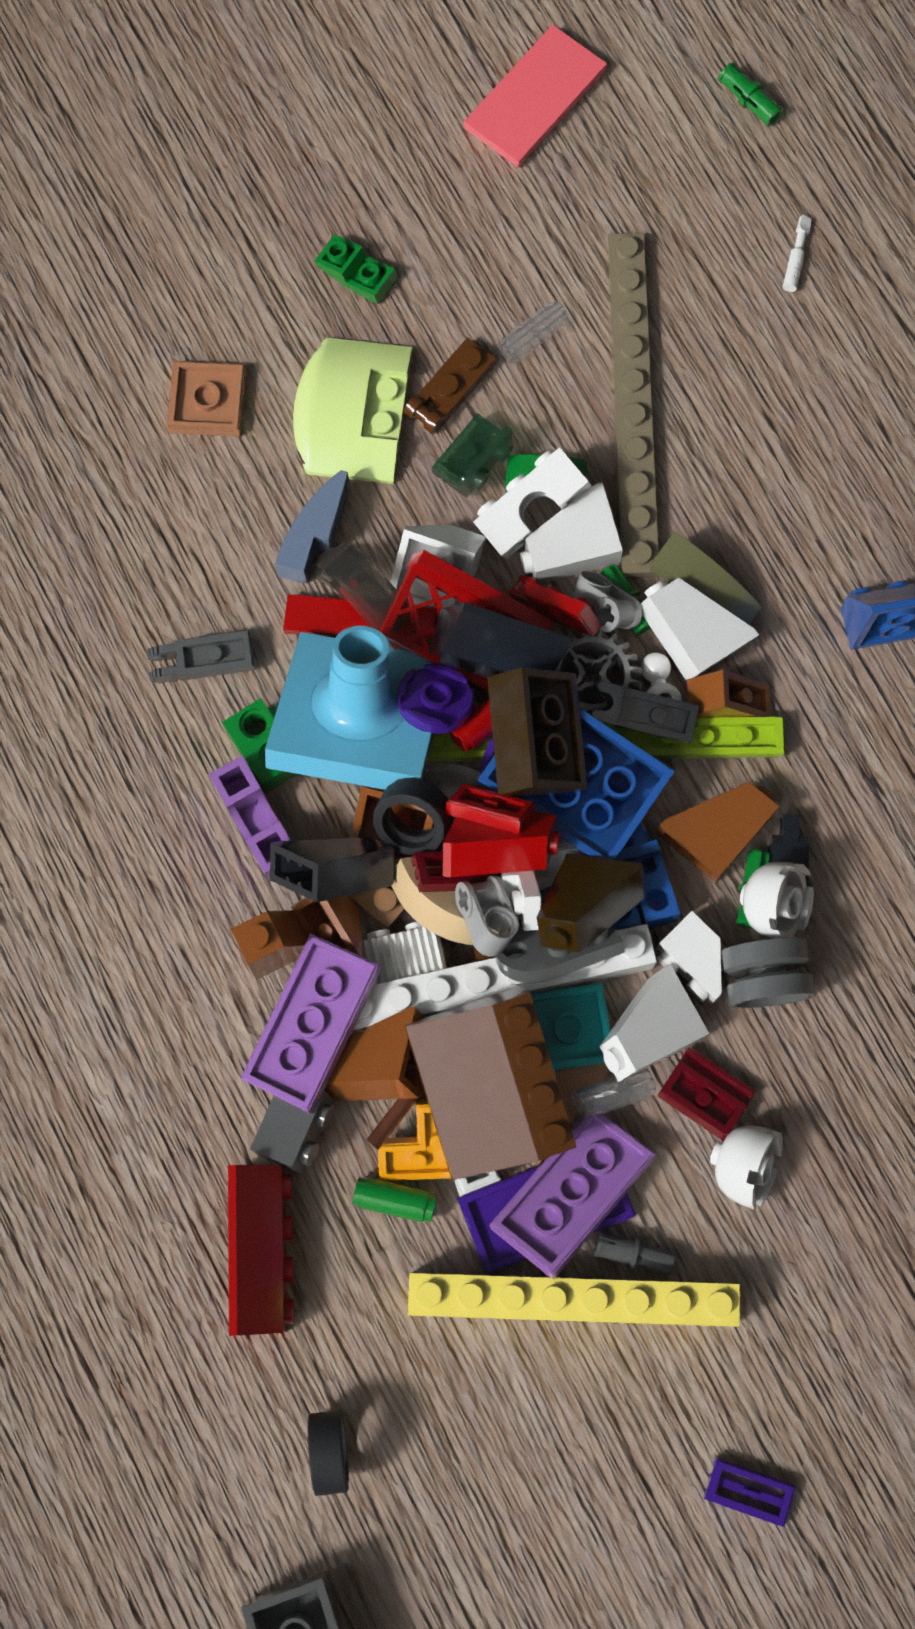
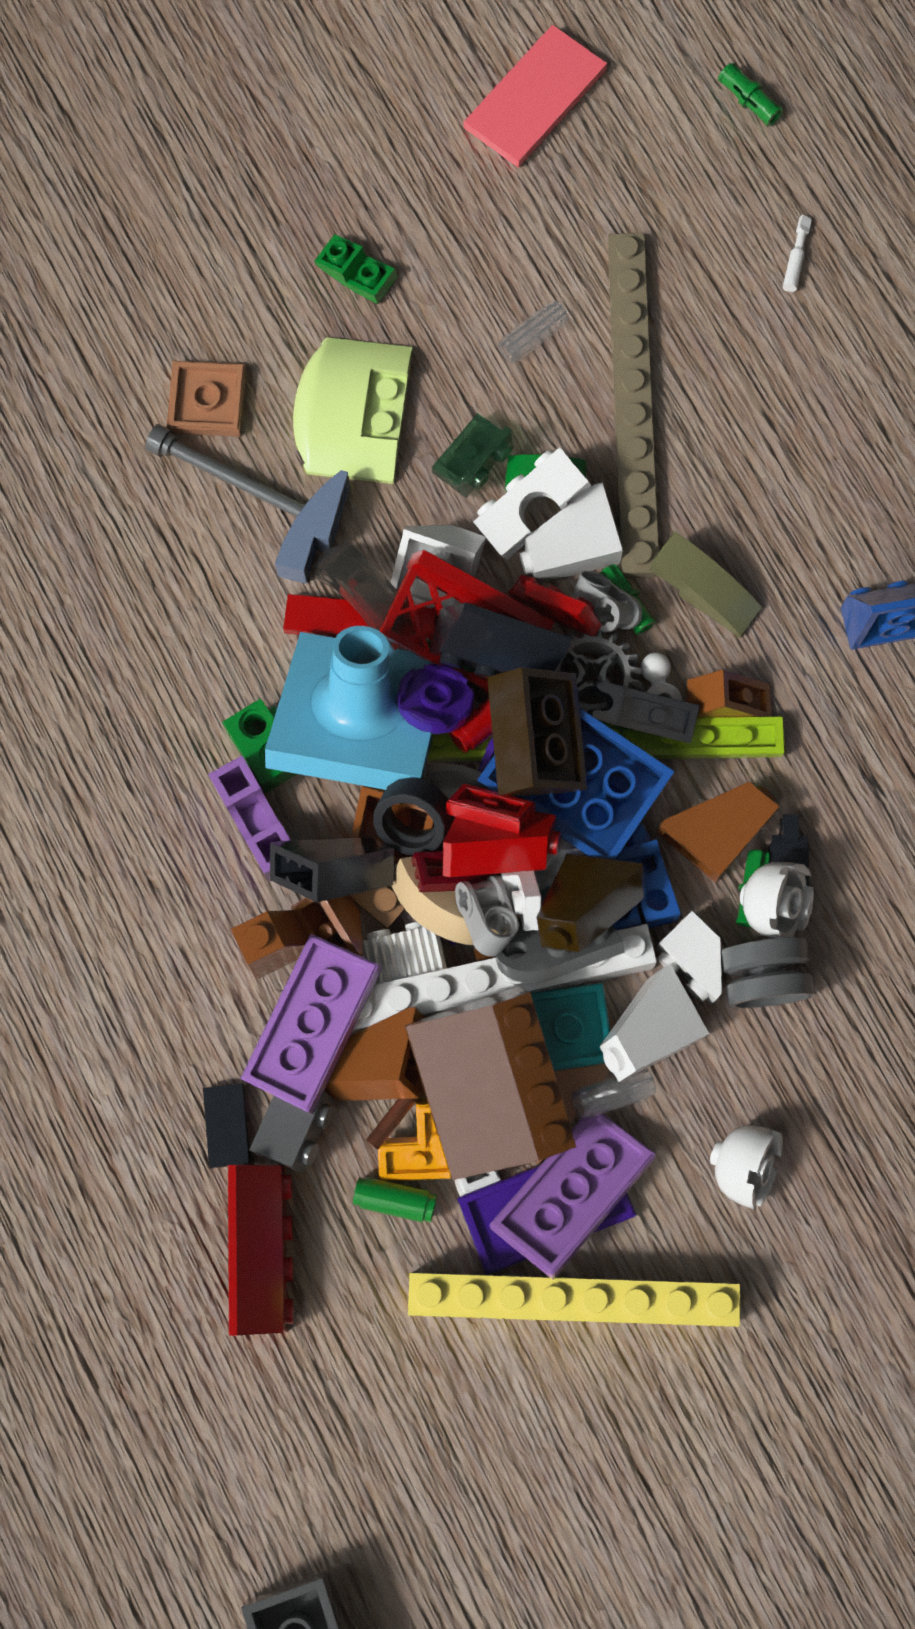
dark grey hinge [147,630,256,683] -> none
black tyre [308,1410,349,1496] -> none
reddish brown plate [403,337,496,435] -> none
dark grey axle [593,1230,676,1275] -> none
white slope [640,578,759,681] -> none
dark red plate [657,1047,756,1141] -> none
dark purple tile [703,1457,796,1528] -> none
none -> dark grey piece [145,423,305,517]
none -> black tile [203,1084,251,1169]

